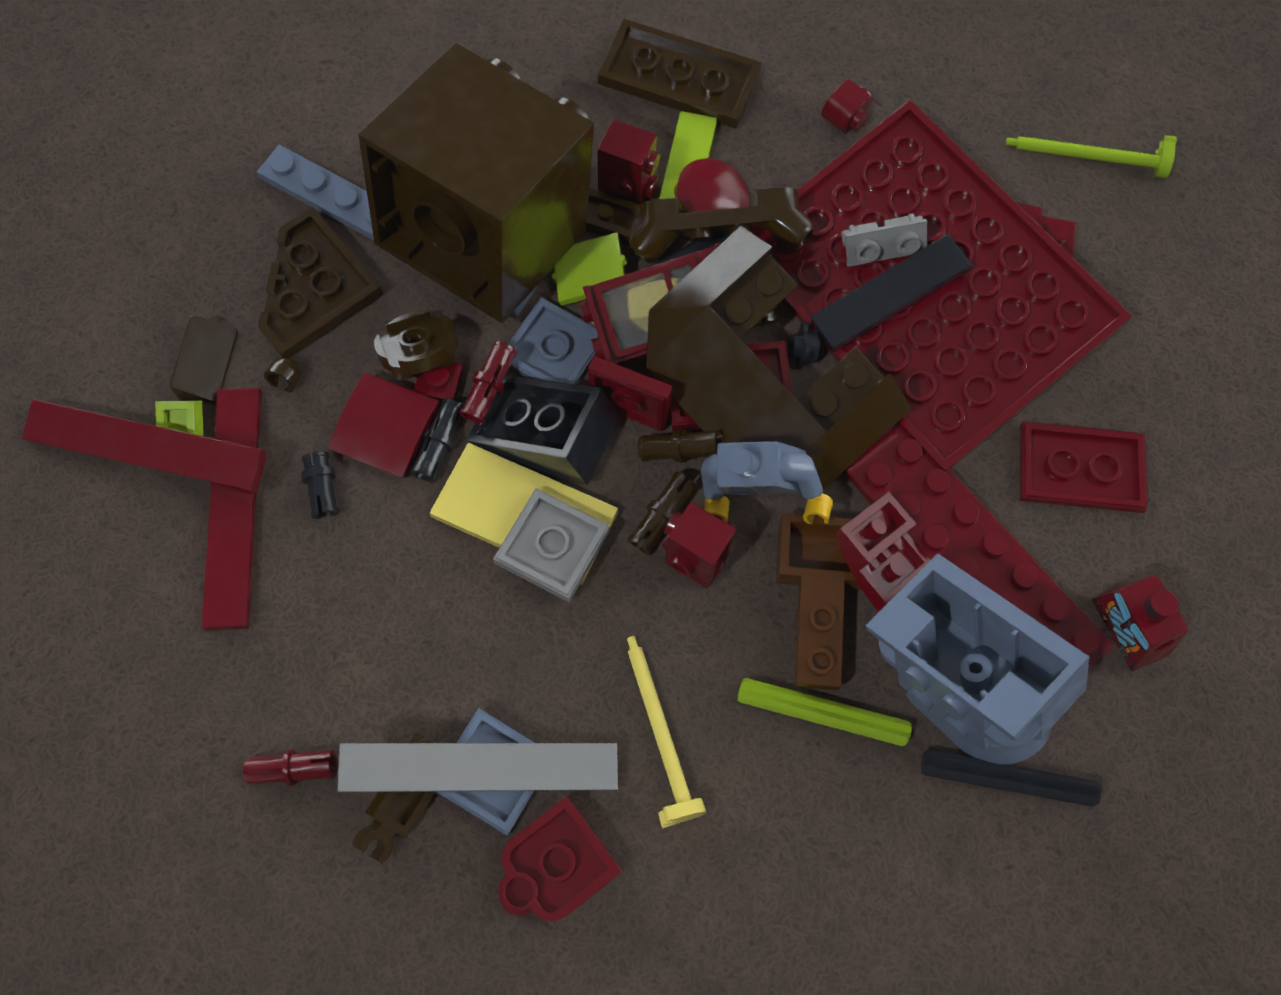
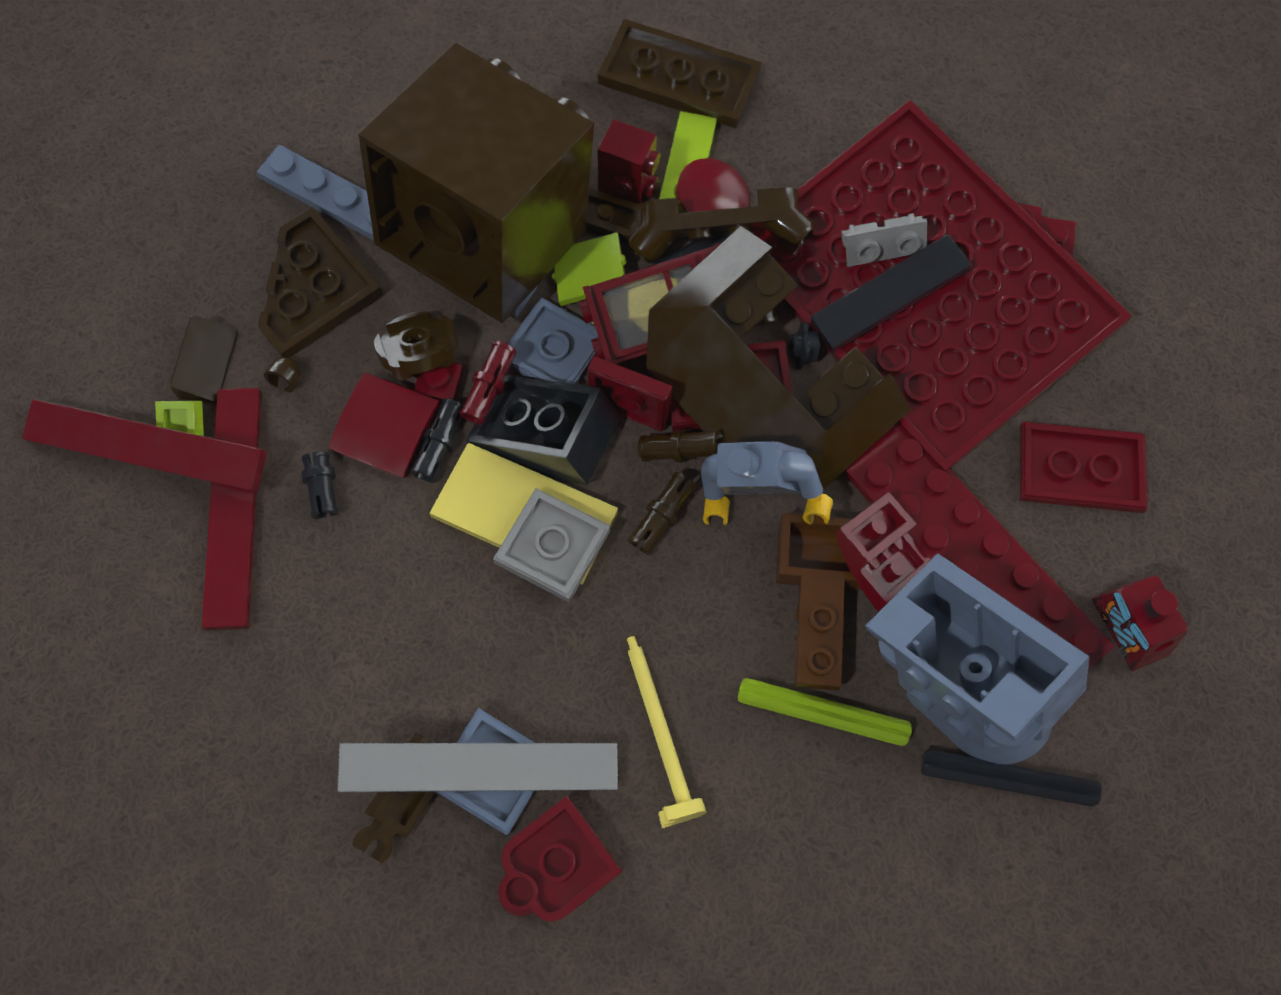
dark red axle [242,749,337,786] -> none
dark red brick [662,502,736,589] -> none
dark red plate [821,78,873,134] -> none
lime piece [1005,135,1177,179] -> none

